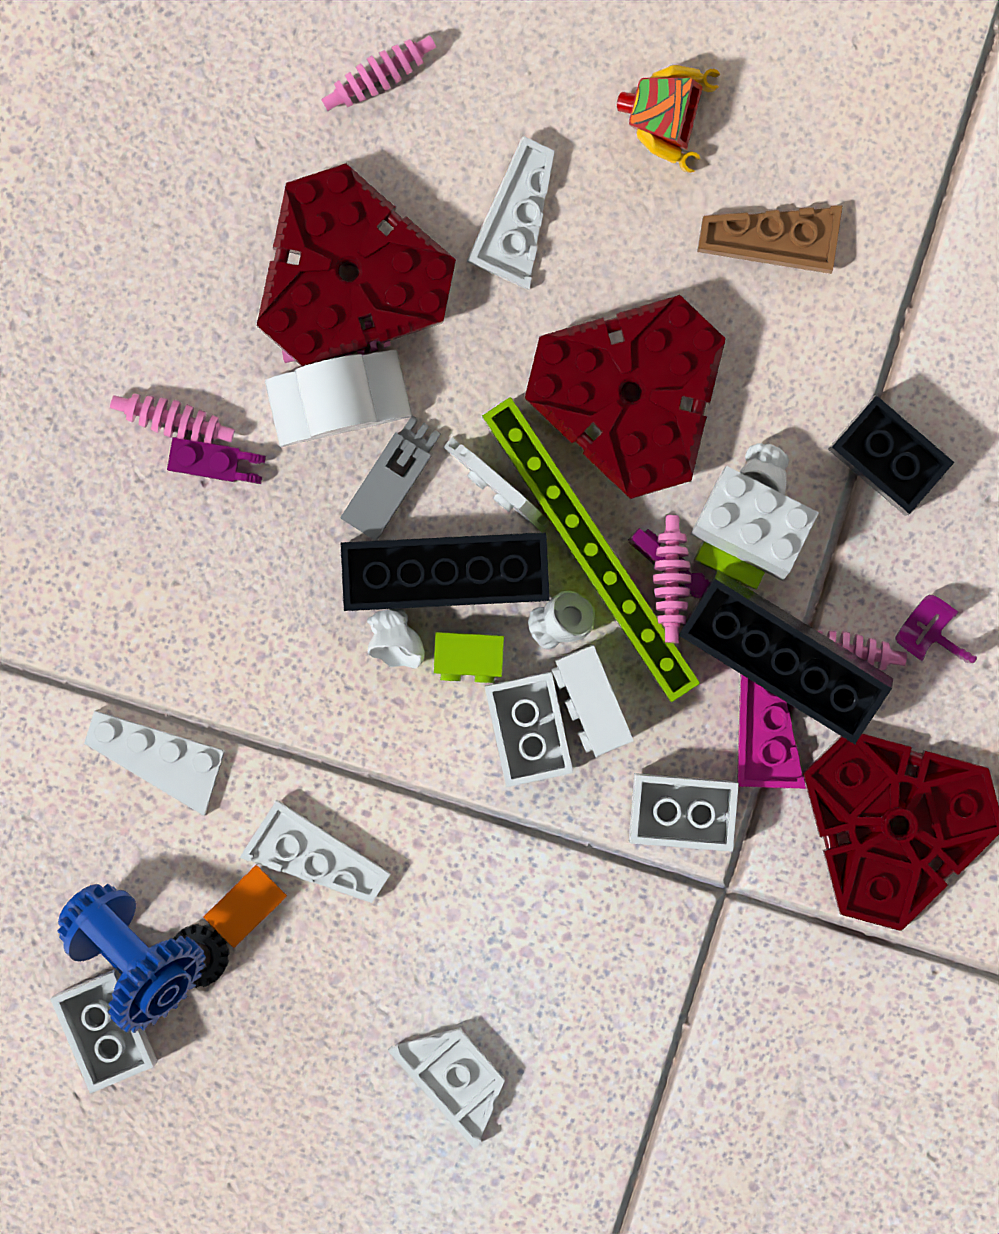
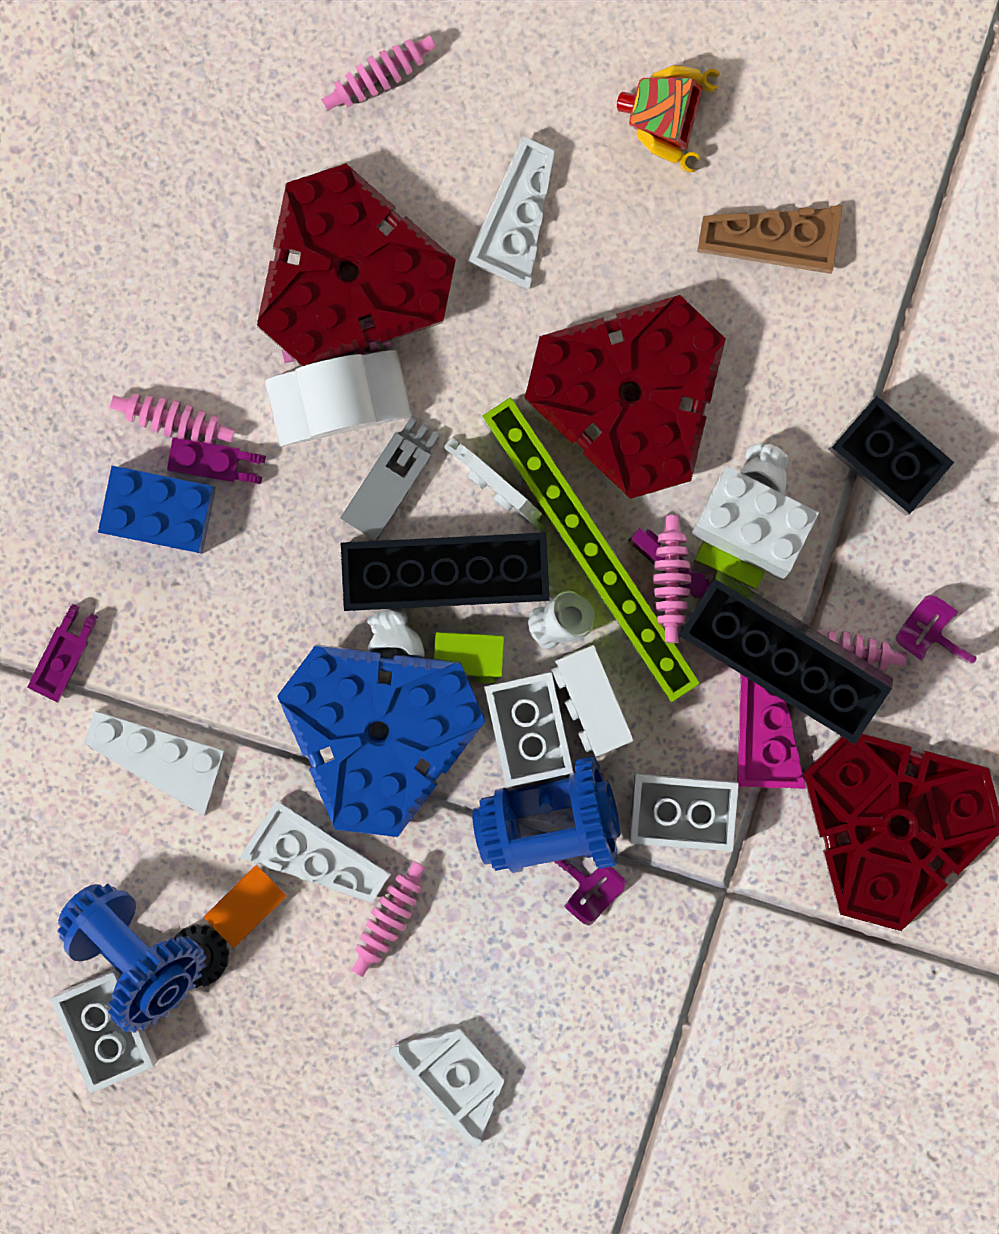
none -> magenta hinge [27,604,98,703]
none -> blue brick [98,465,216,554]
none -> blue plate [277,644,486,837]
none -> bright pink piece [352,861,426,977]
none -> blue piece [472,756,620,873]
none -> magenta helmet [554,859,628,926]

